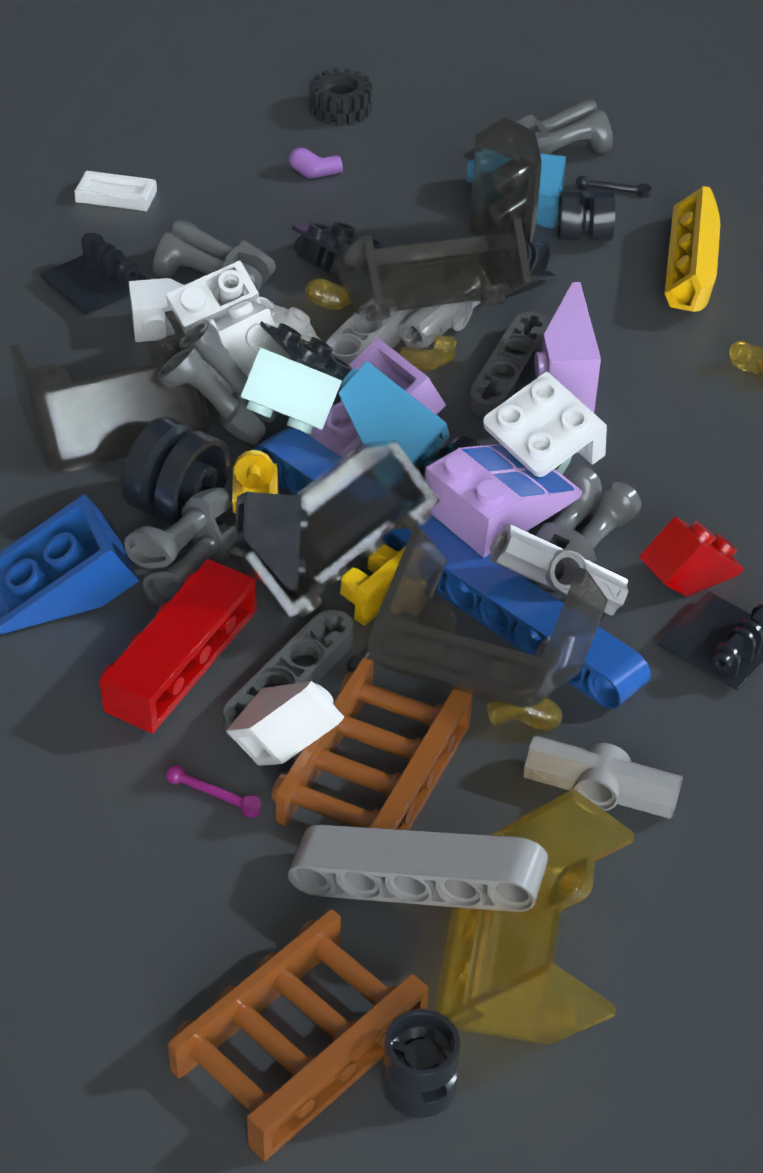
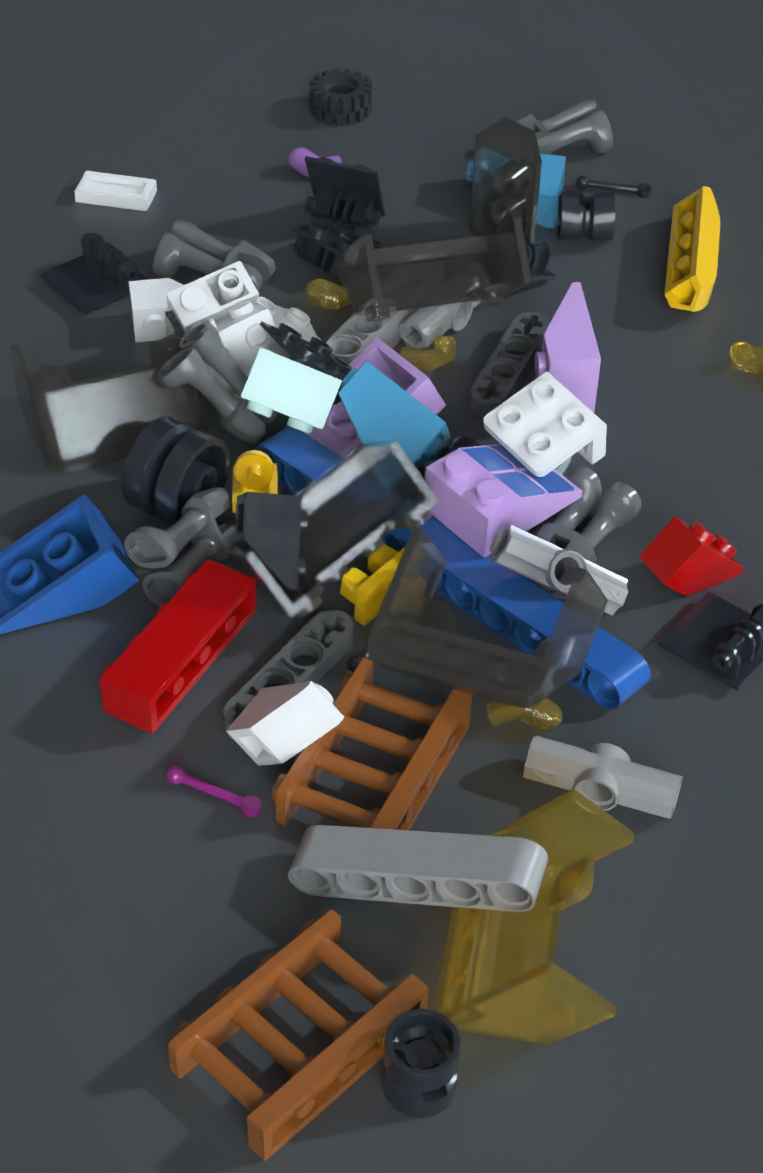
none -> black hinge [305,156,386,228]

